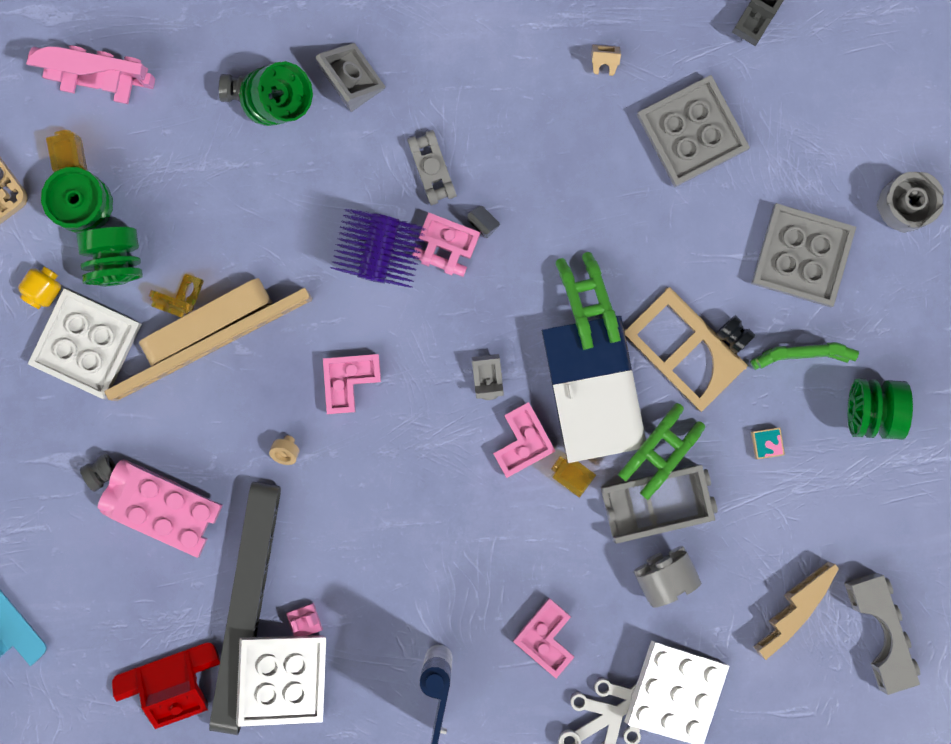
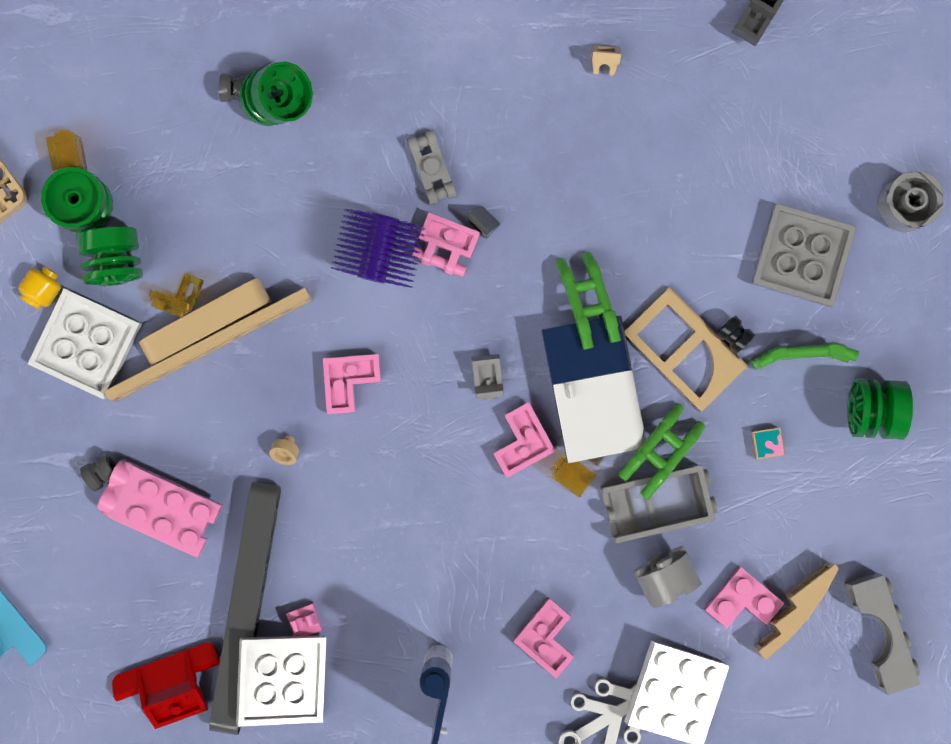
bright pink piece [26,45,155,104] -> none
light grey slope [315,43,385,112] -> none
light grey plate [637,75,750,187] -> none
none -> bright pink plate [704,566,785,628]

